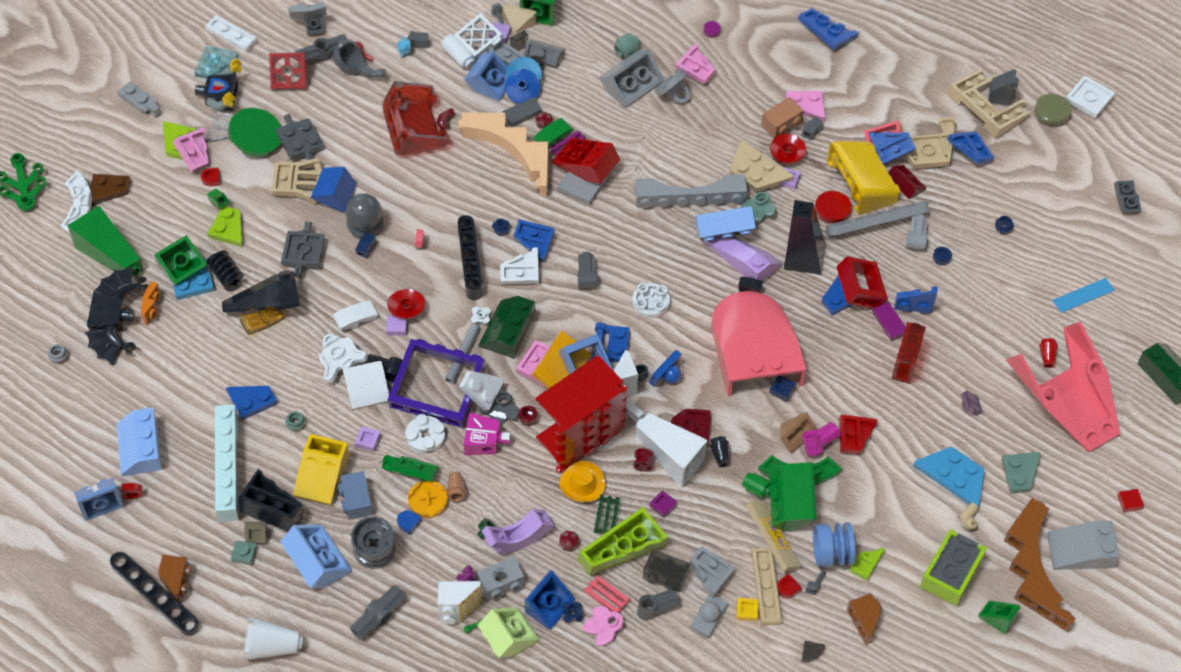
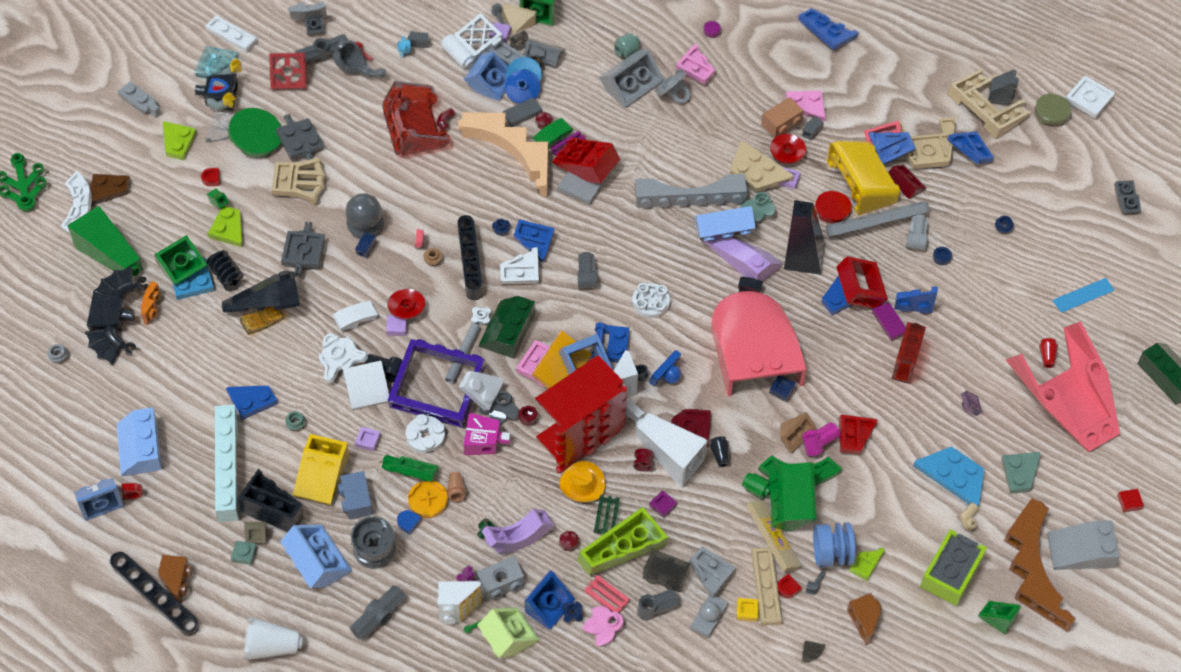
bright pink wing [173,127,208,172] -> none
blue slope [310,166,357,213] -> none
none -> medium nougat plate [423,248,442,266]

